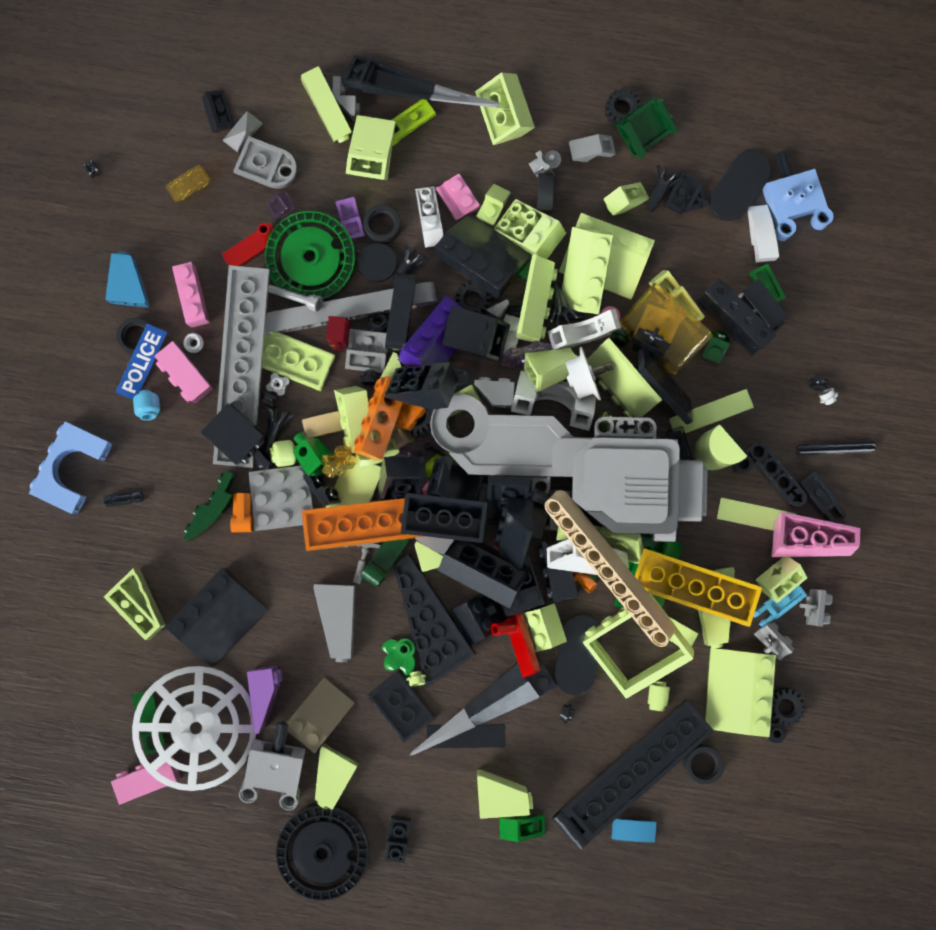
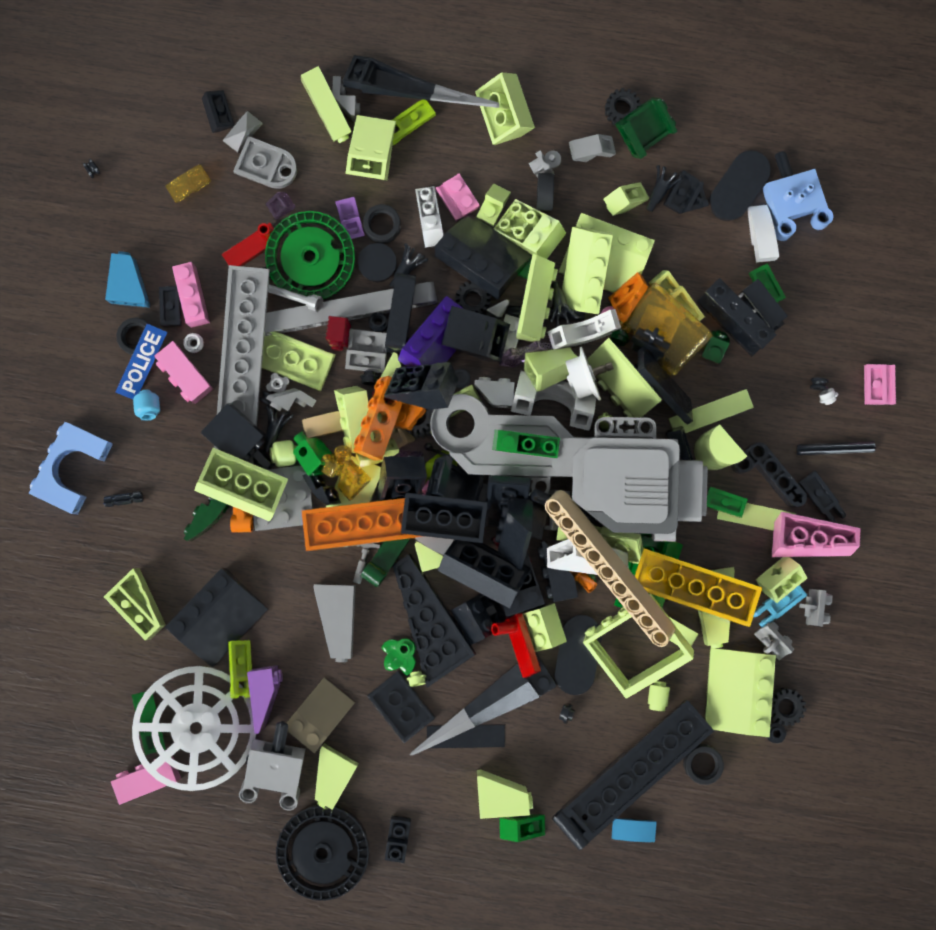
none -> black plate [159,286,182,327]
none -> yellowish green slope [194,448,288,521]
none -> lime plate [228,640,252,699]
none -> light grey slope [266,388,316,411]
none -> clear yellow slope [337,459,371,501]
none -> green slope [492,429,560,458]
none -> orange wing [608,272,648,323]
none -> green plate [707,487,748,518]
none -> bright pink plate [864,364,896,405]

